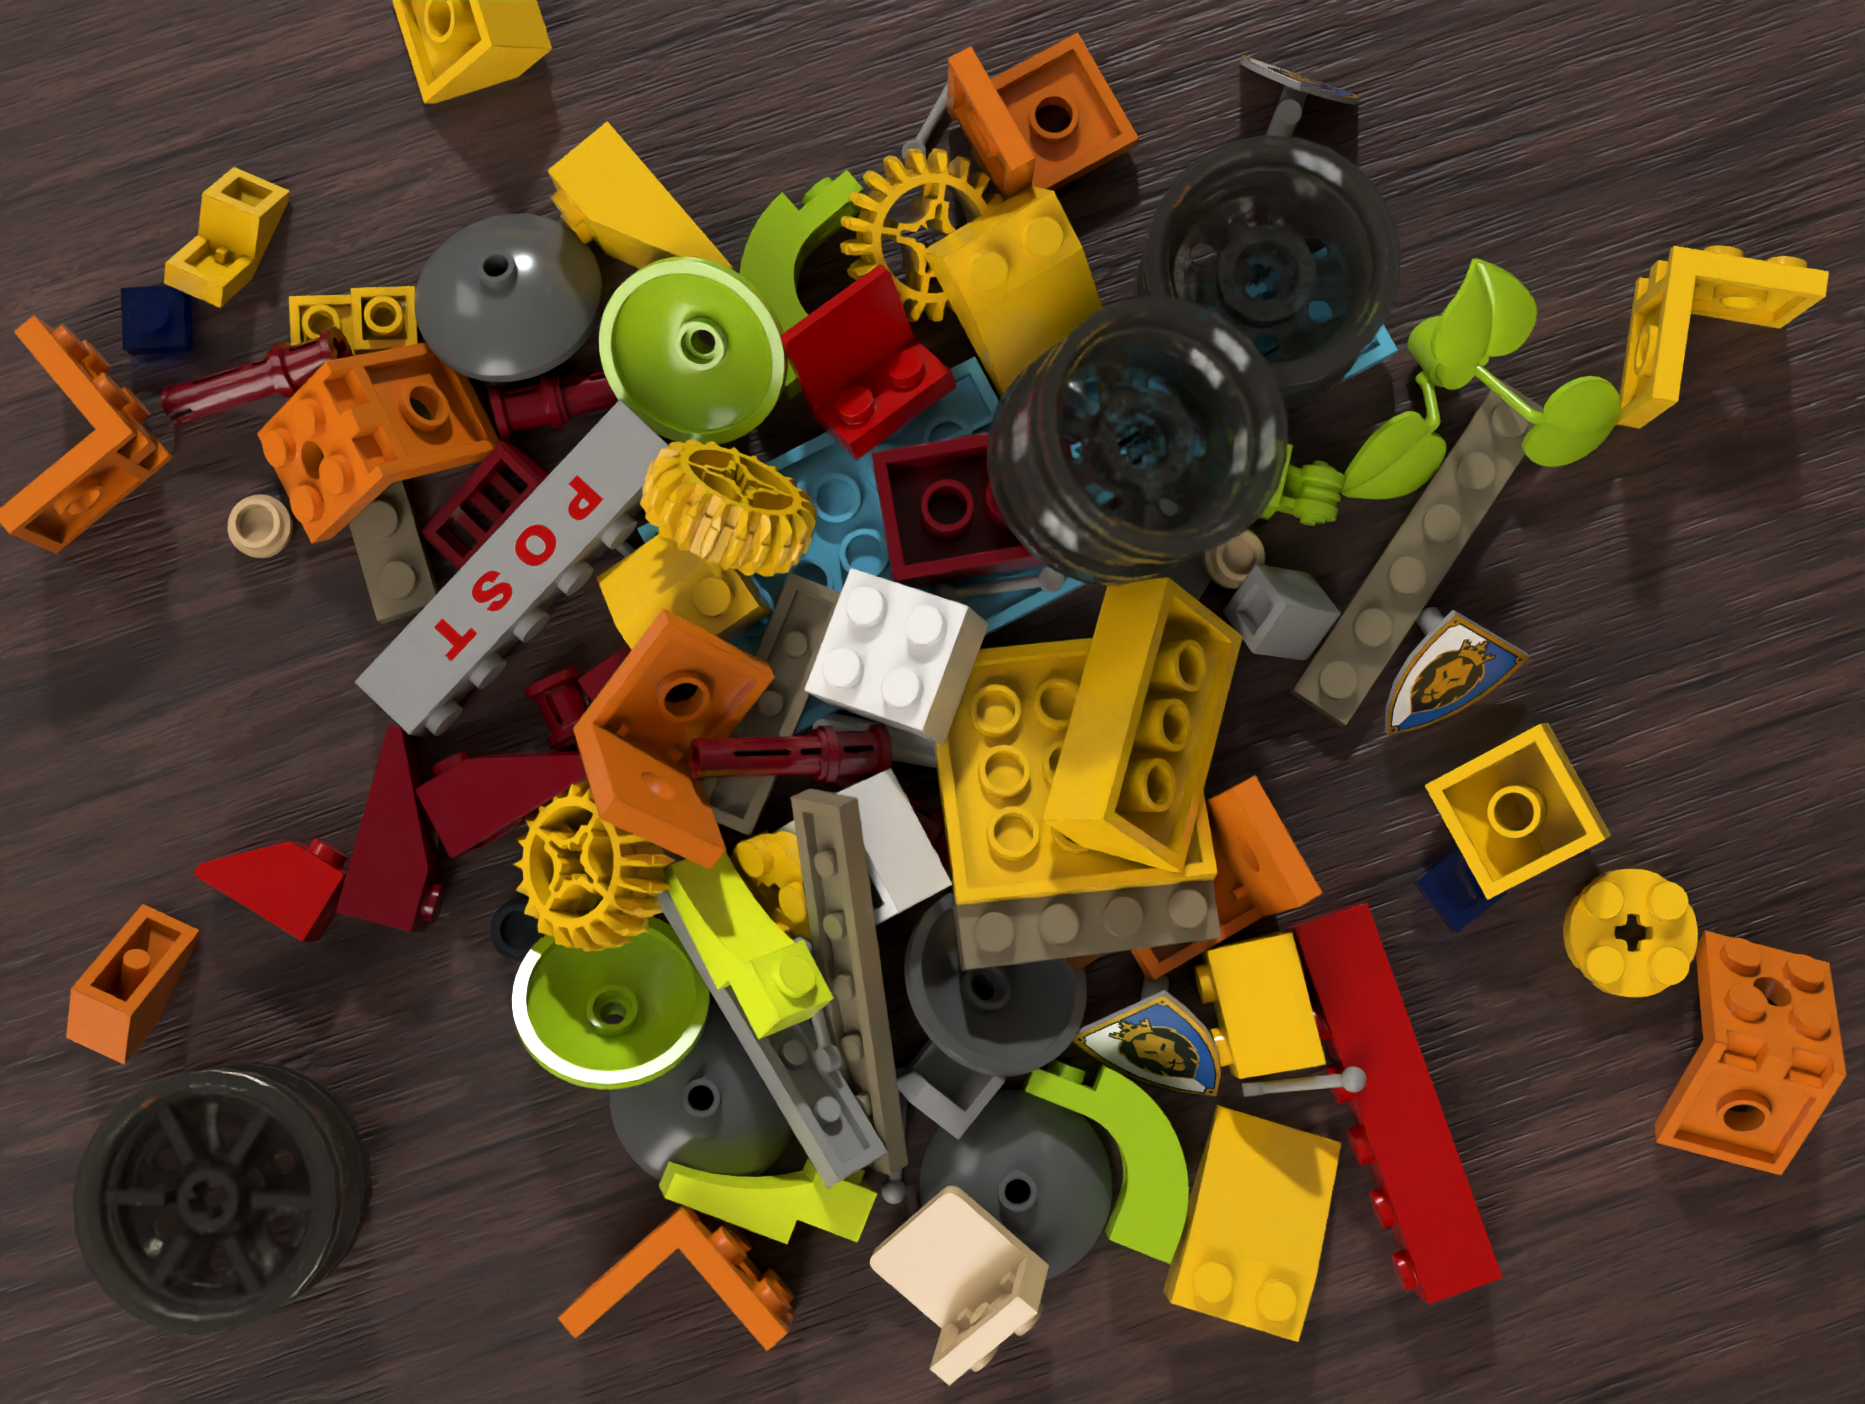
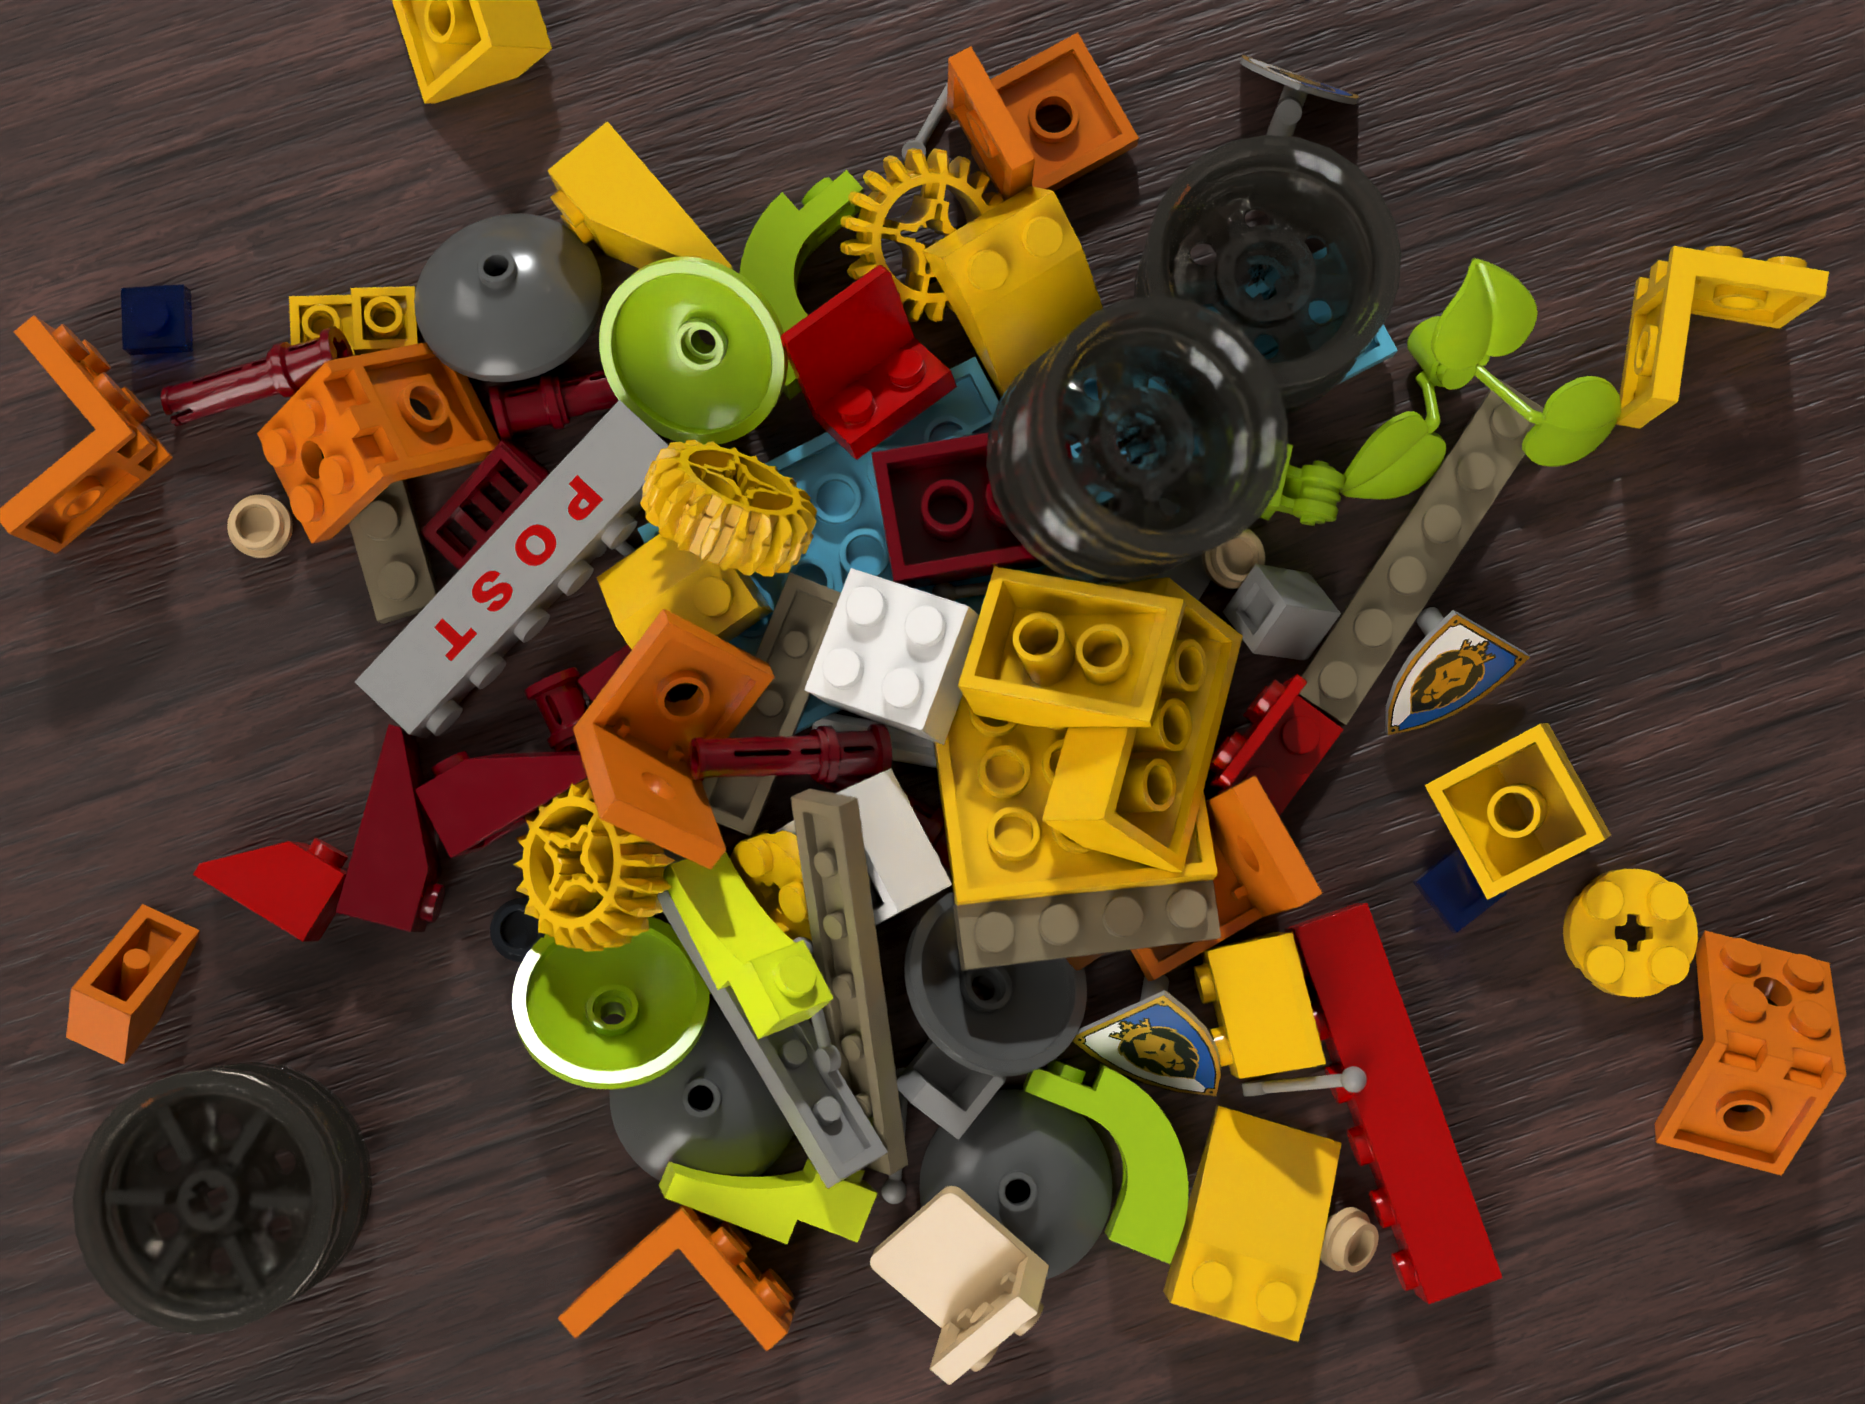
yellow slope [163,167,290,308] -> none
none -> yellow slope [958,566,1186,727]
none -> red bracket [1204,674,1344,816]
none -> tan plate [1320,1207,1379,1272]

